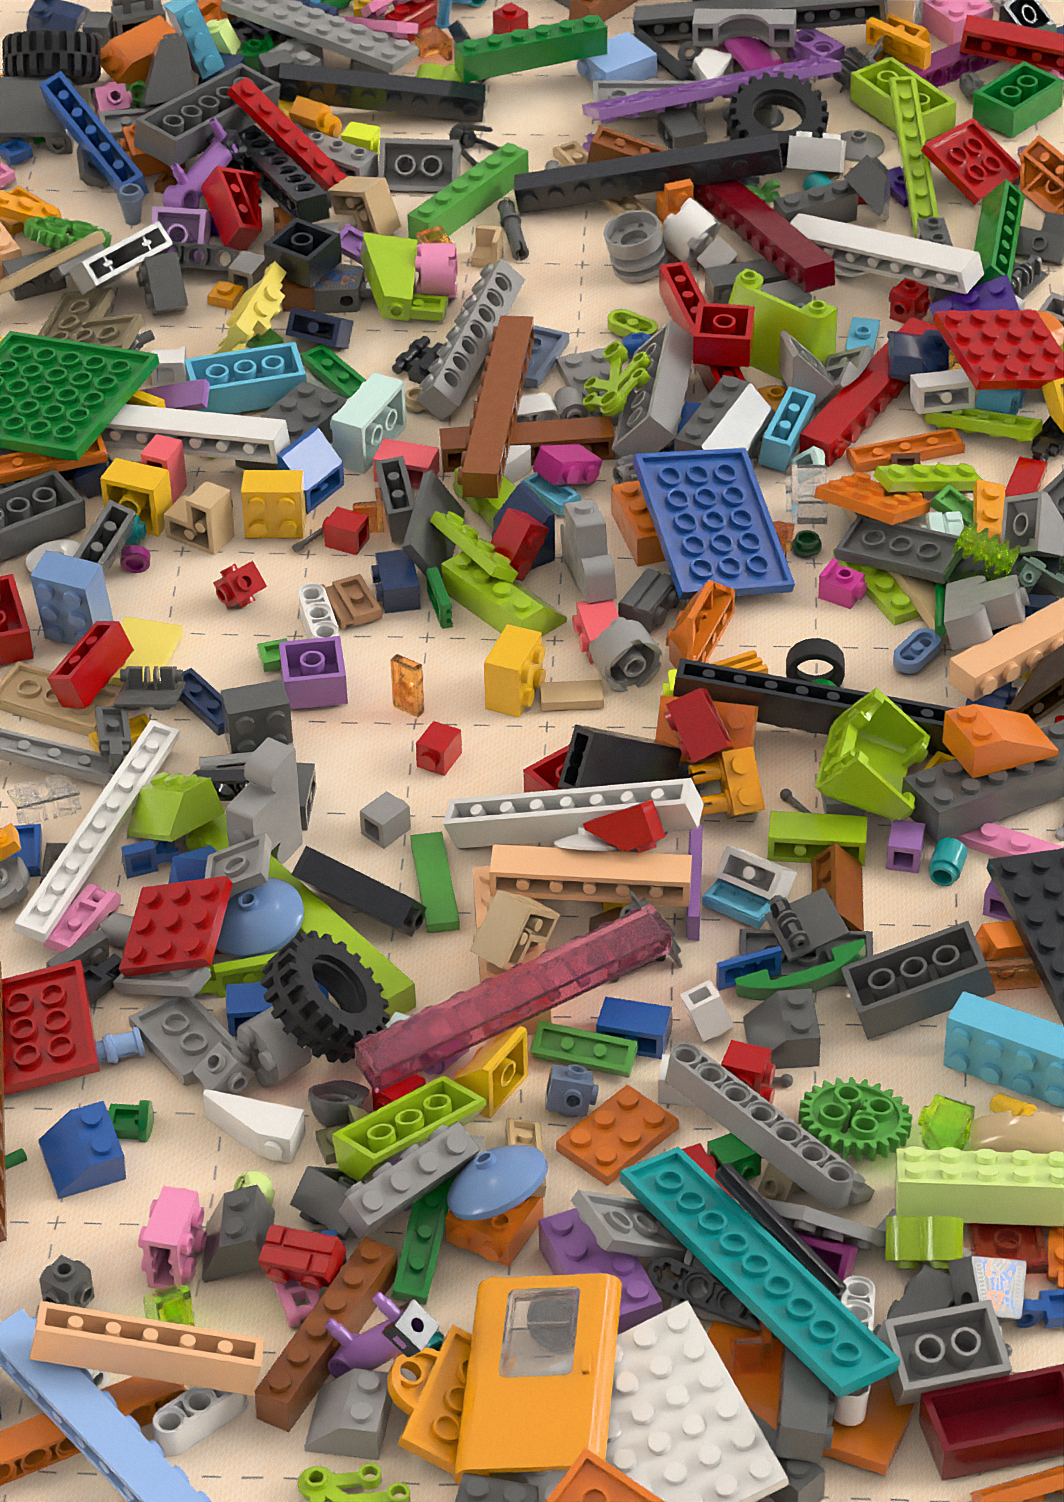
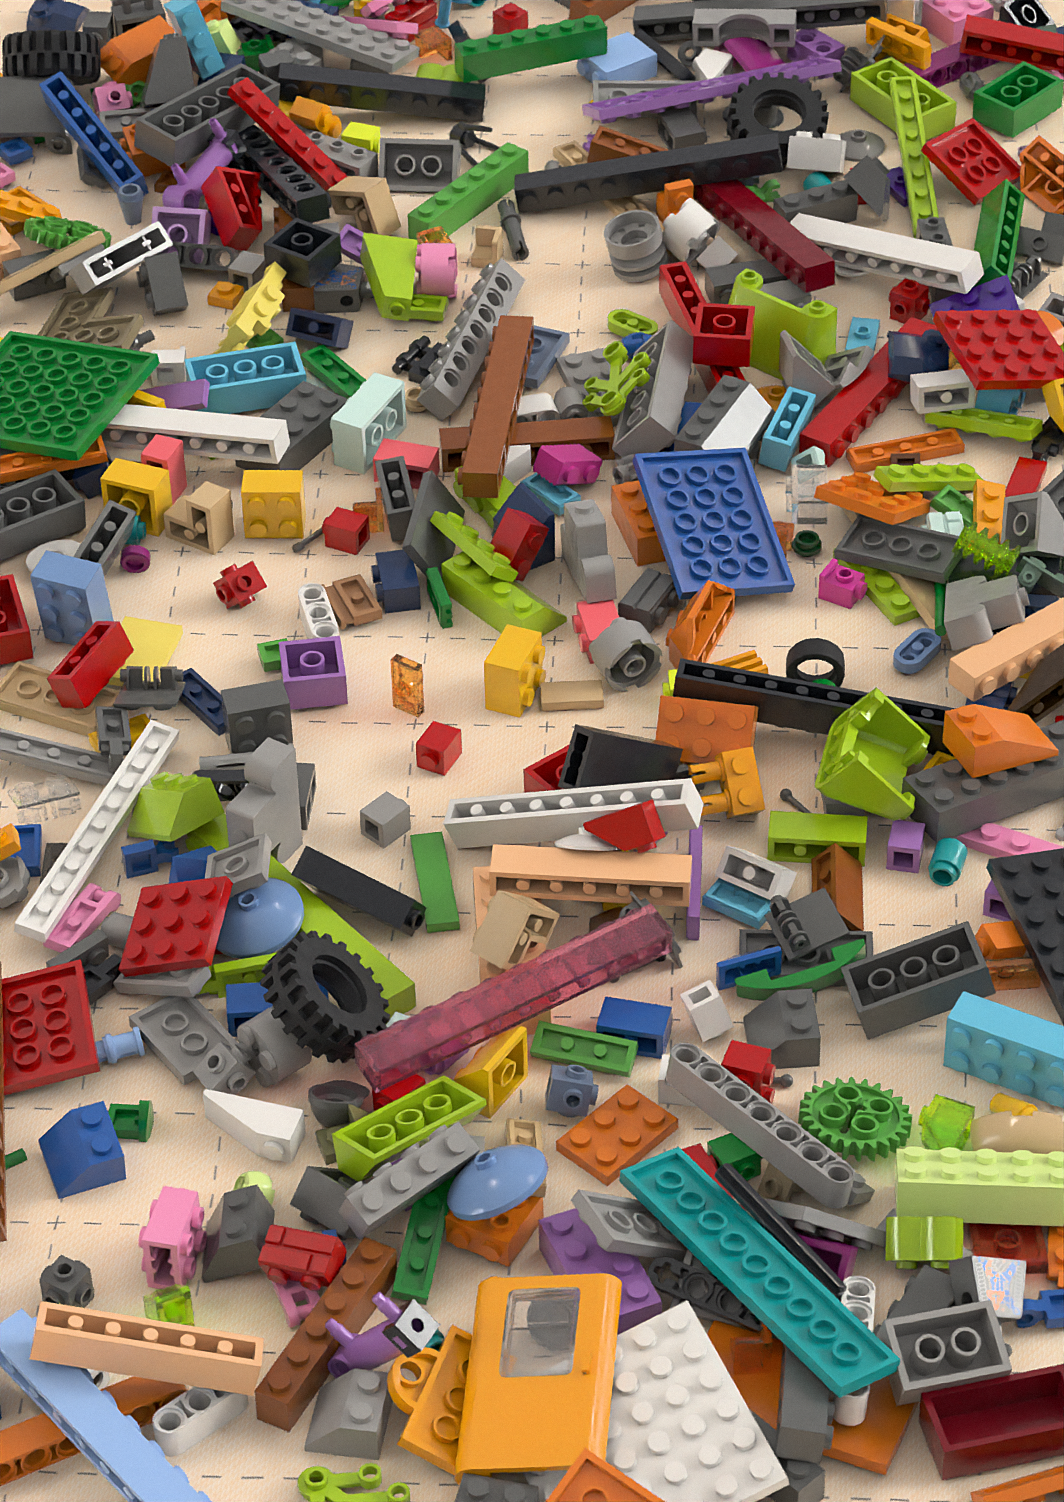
slope [277,426,344,514] -> none
red brick [664,688,734,764] -> none

